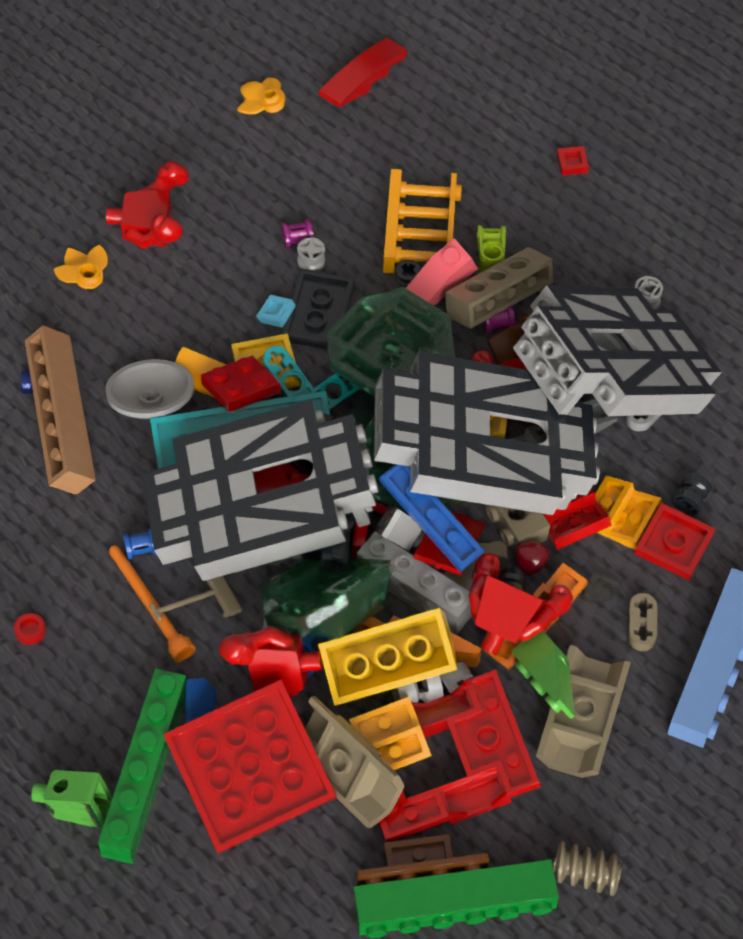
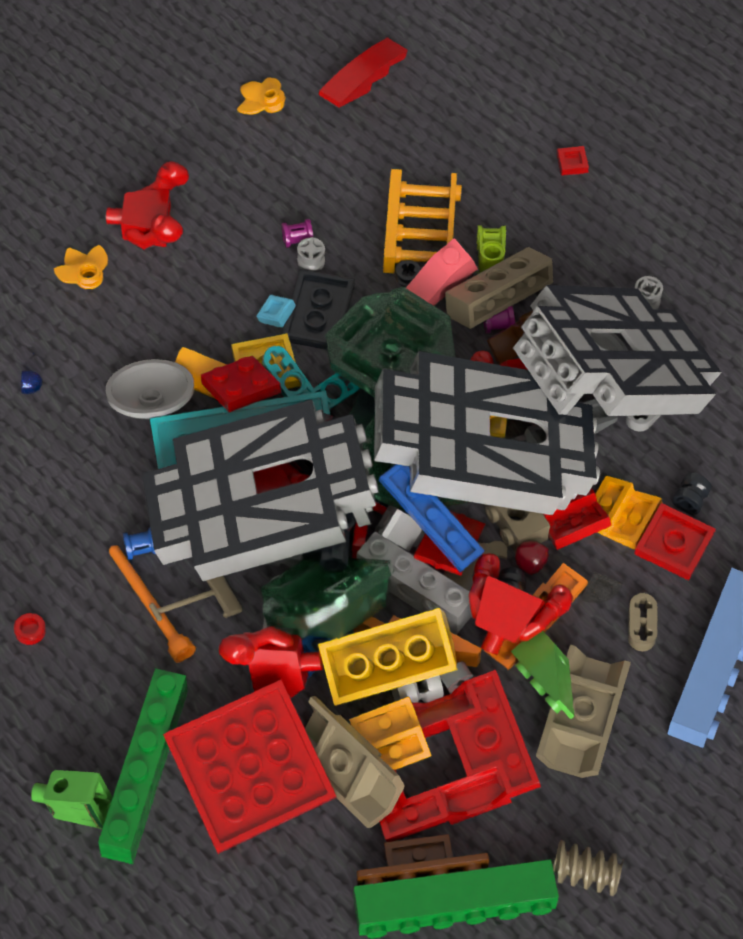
medium nougat brick [25,325,96,494] -> none
blue piece [185,678,217,723] -> none

